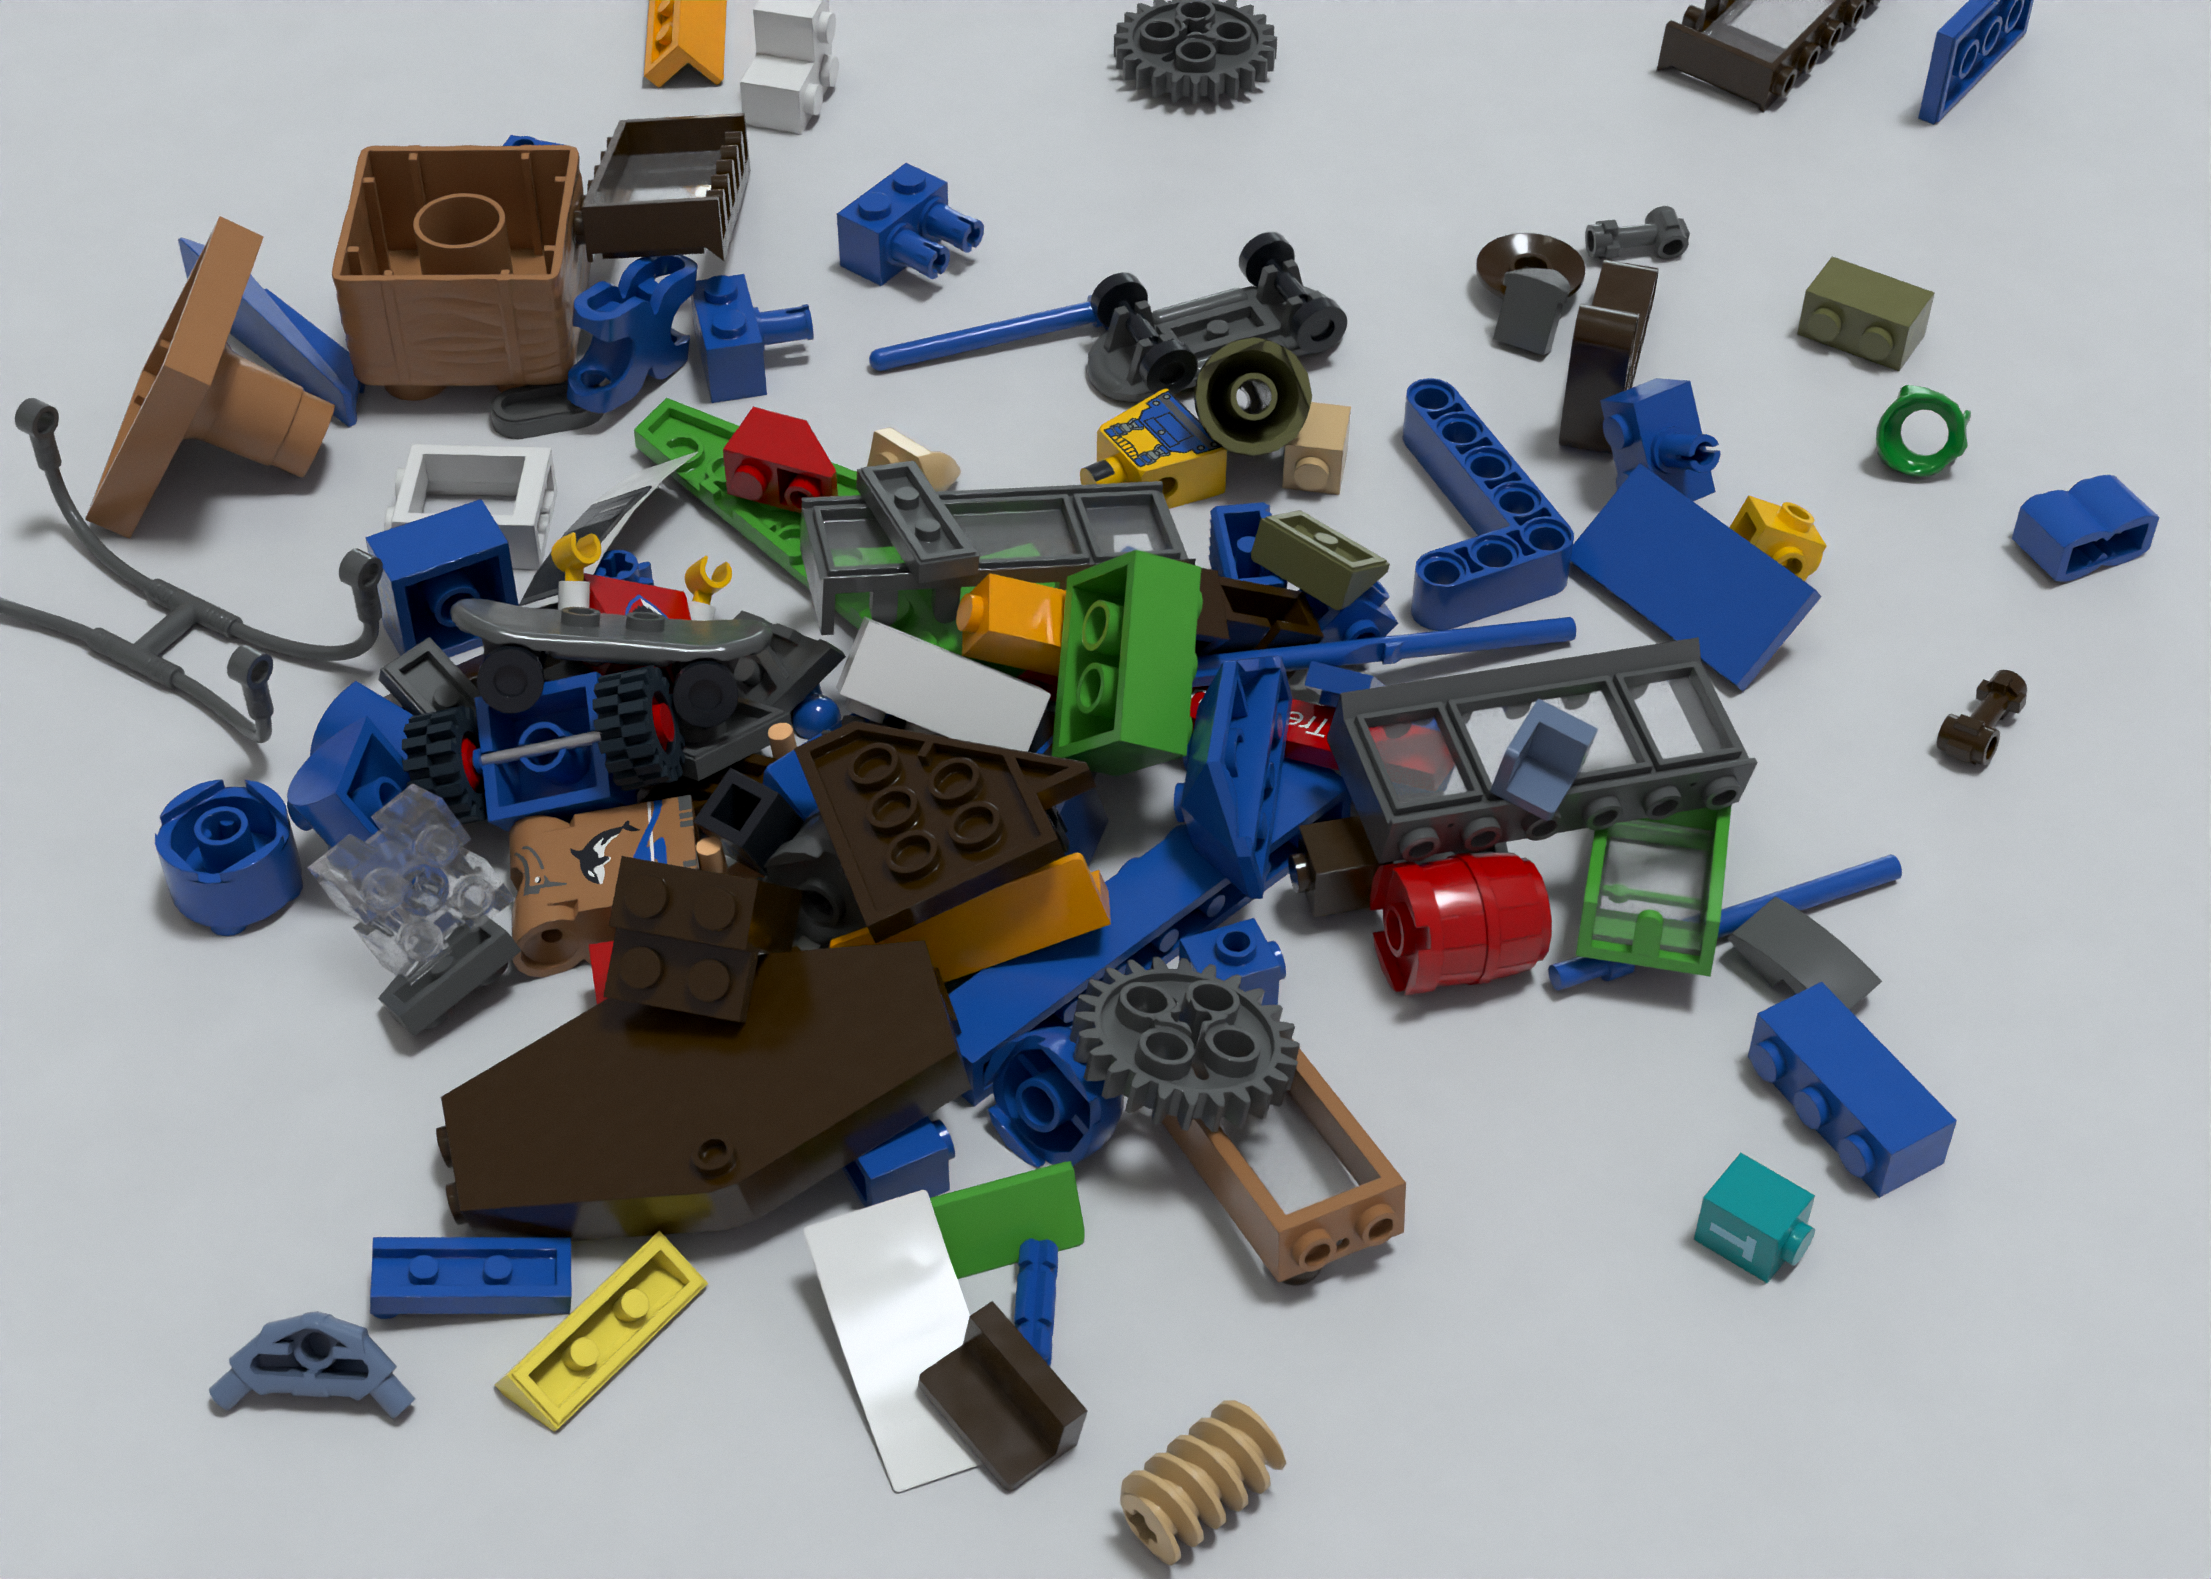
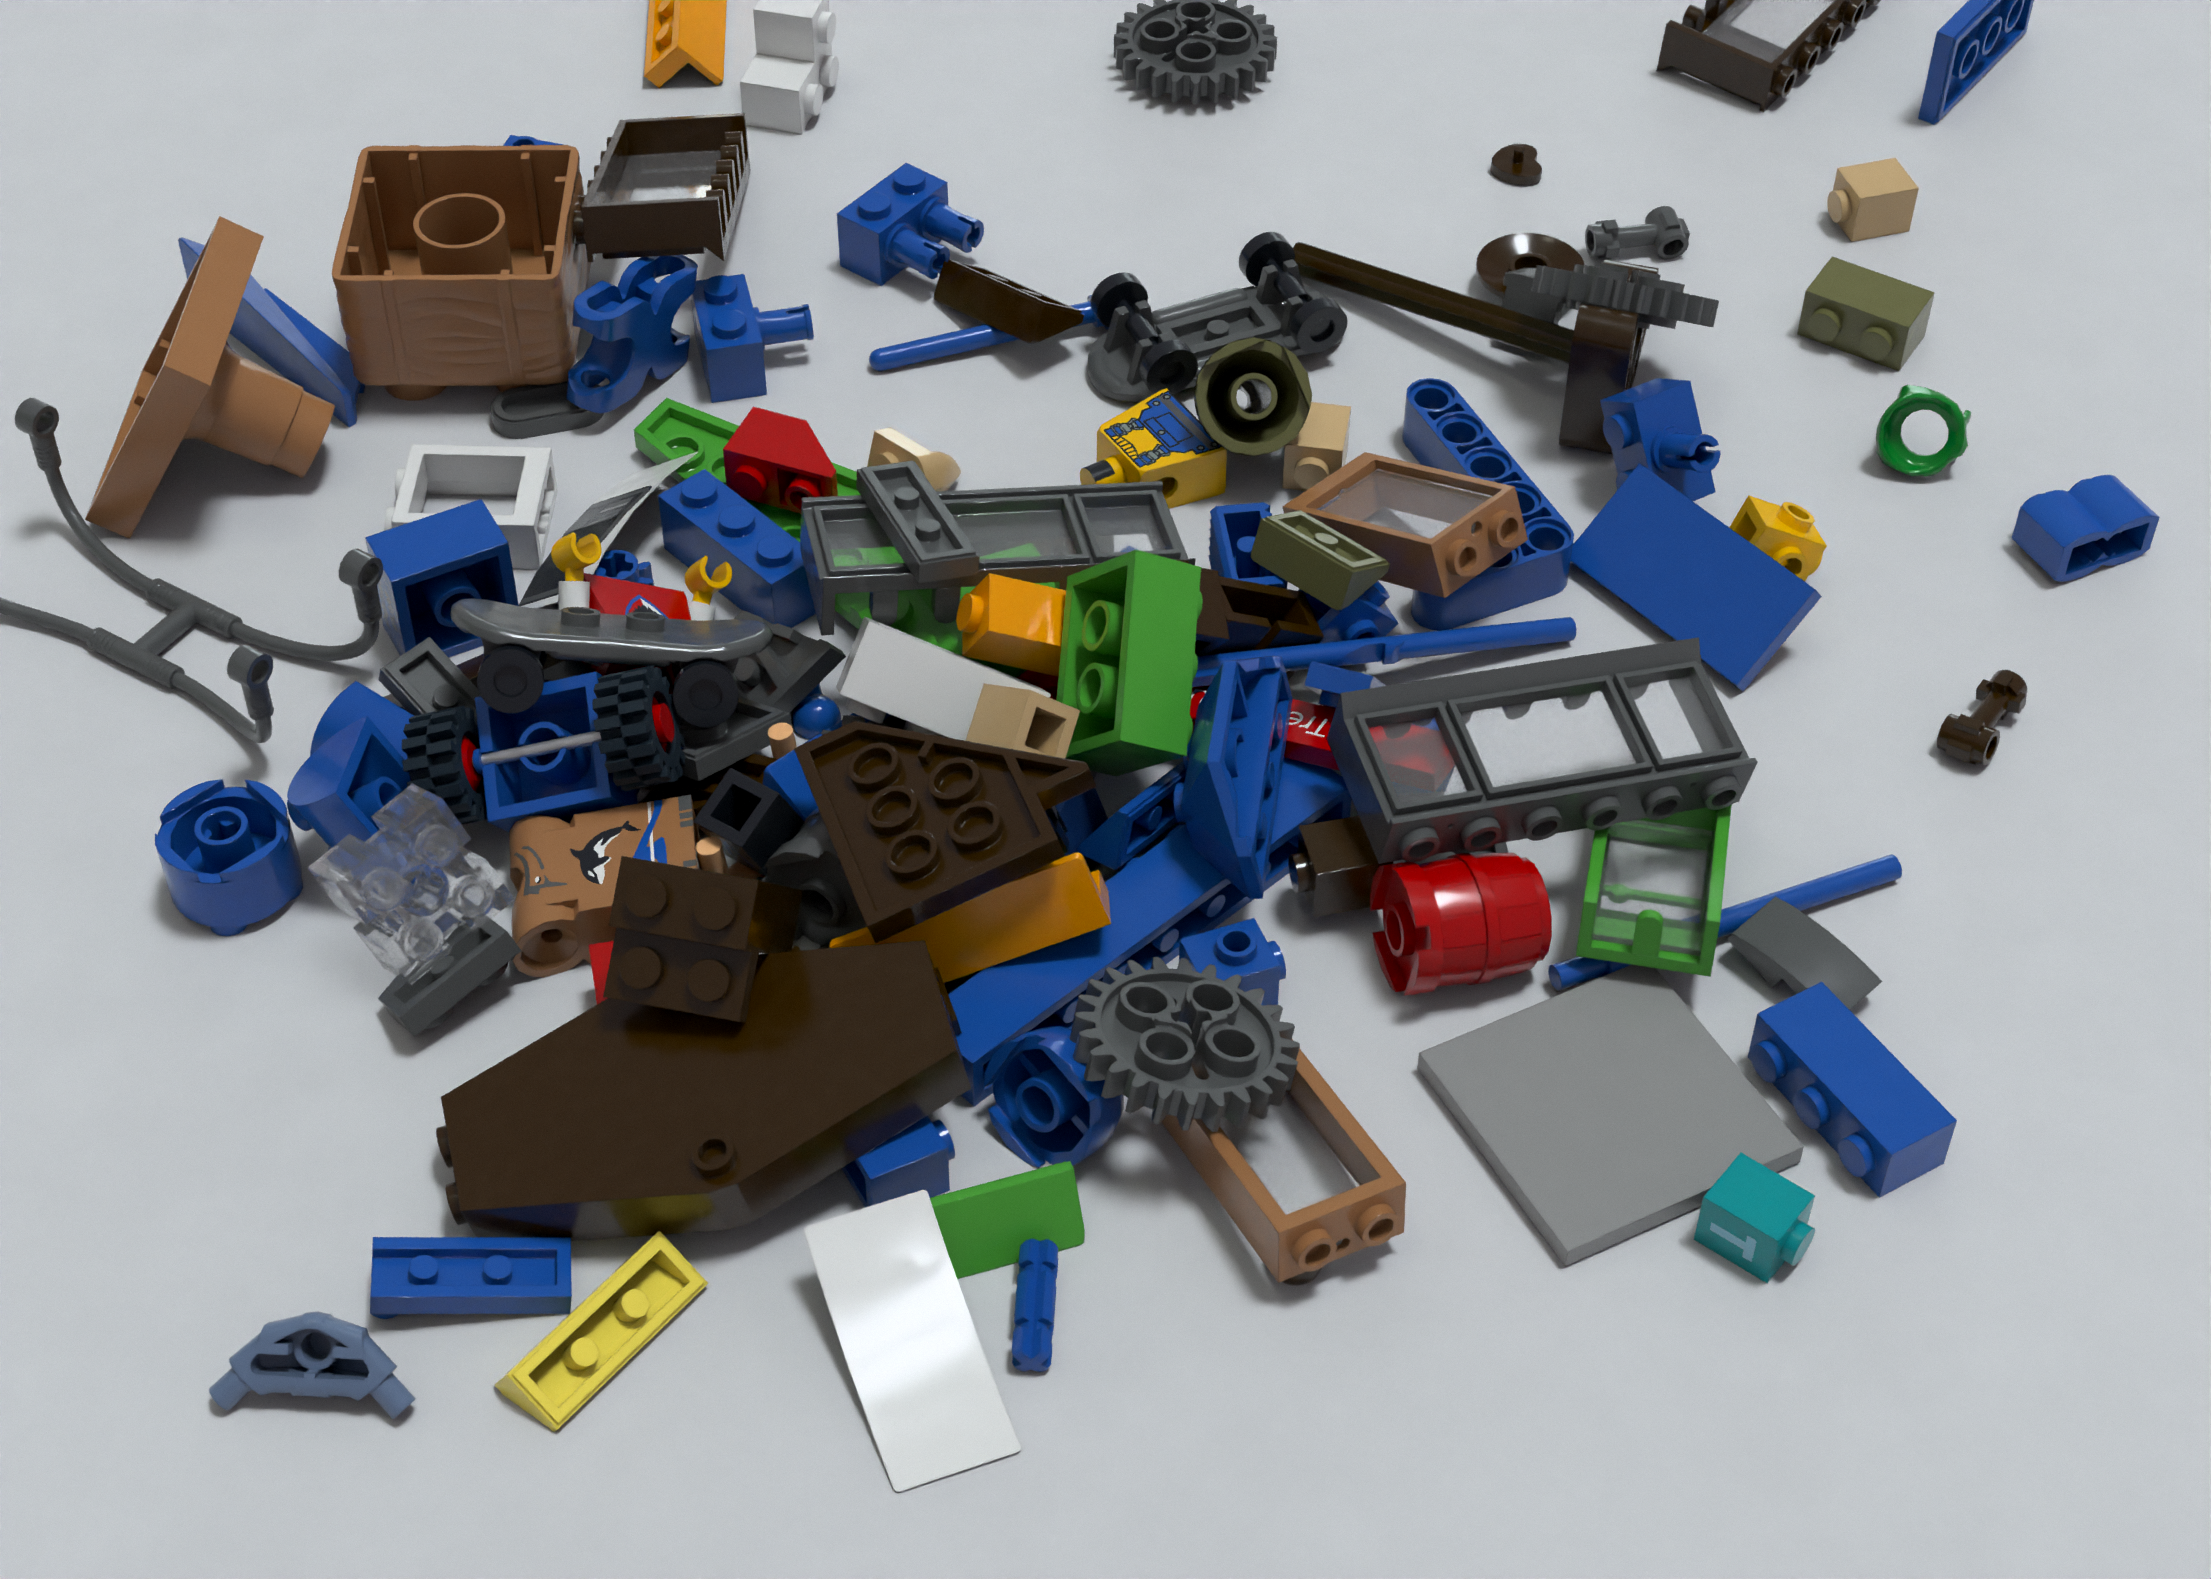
dark brown panel [918,1301,1088,1491] -> none
tan piece [1120,1400,1287,1566] -> none
sand blue panel [1490,699,1598,821] -> none
none -> blue brick [658,469,816,628]
none -> dark brown slope [934,260,1084,343]
none -> tan brick [966,683,1080,758]
none -> blue slope [1077,761,1186,870]
none -> medium nougat window [1282,452,1528,598]
none -> dark brown axle [1293,242,1574,364]
none -> light grey tile [1417,965,1804,1266]
none -> dark brown piece [1490,144,1542,186]
none -> dark grey gear [1531,263,1719,329]
none -> tan brick [1827,158,1919,242]

